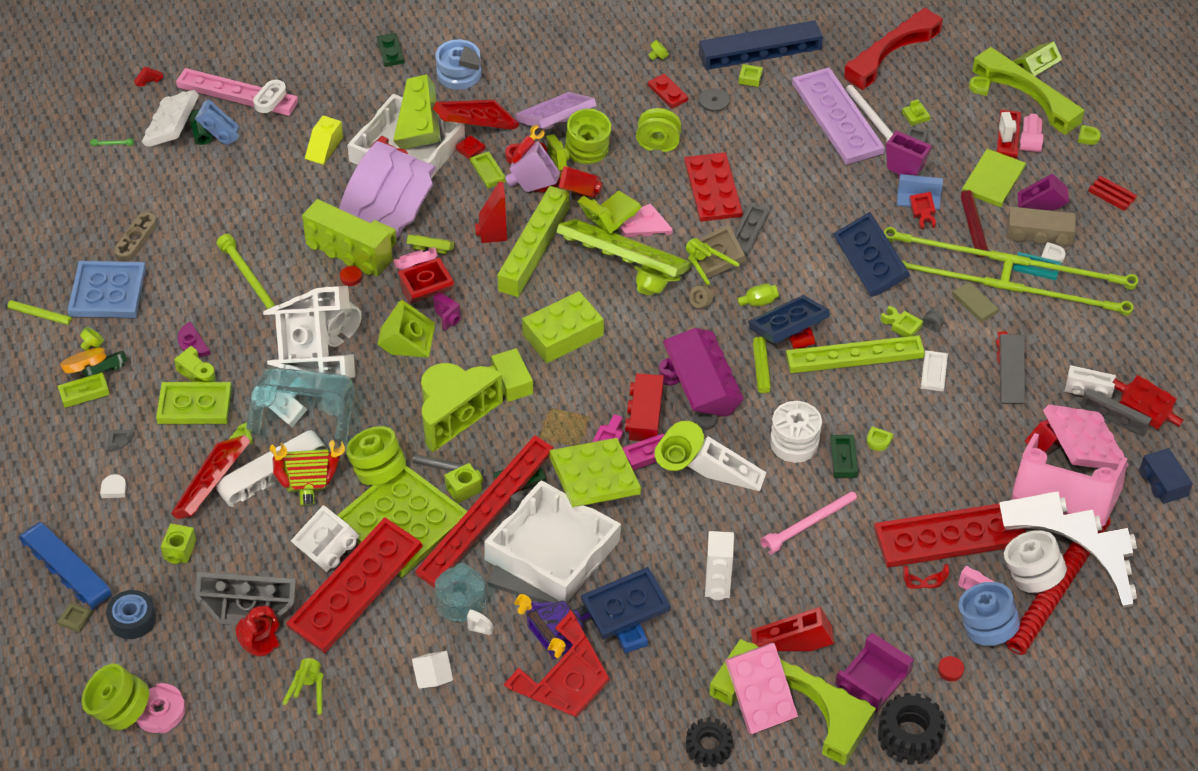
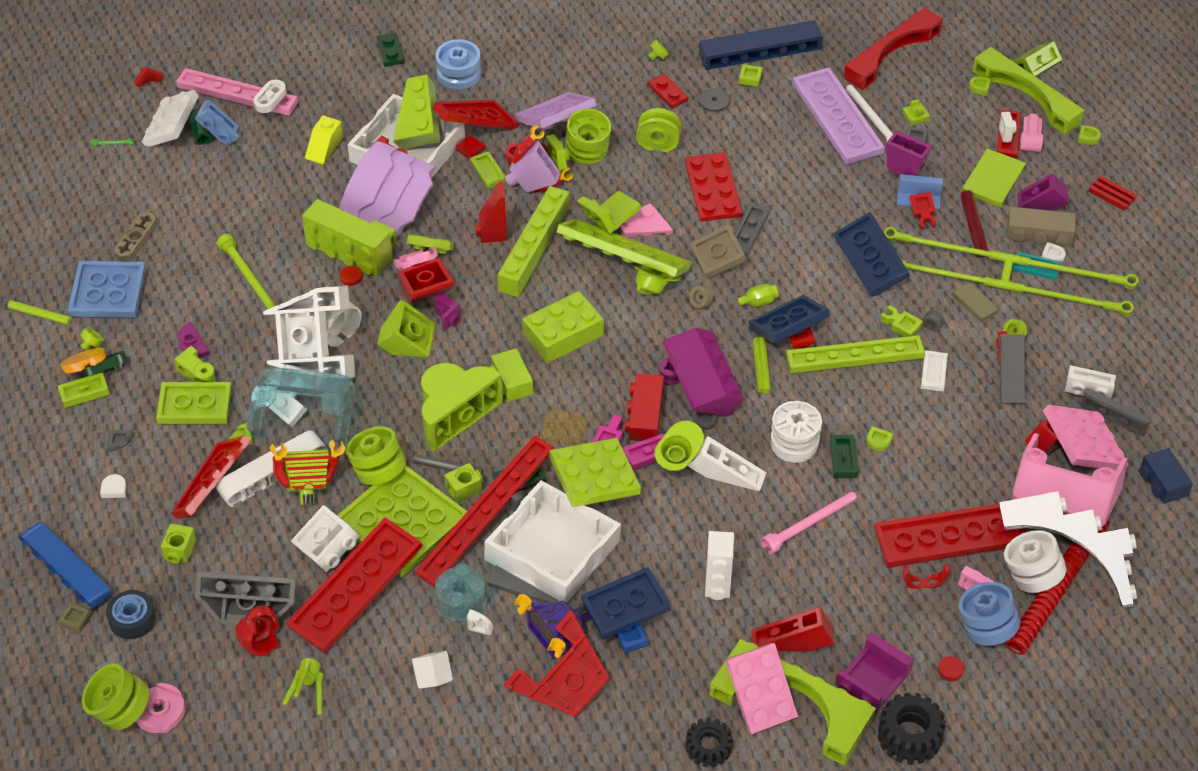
dark grey tile [459,46,480,71] -> none
red slope [559,166,603,198] -> none
lime plant [685,238,739,286] -> none
red plate [1112,375,1184,430] -> none
none -> lime tile [1003,319,1027,338]

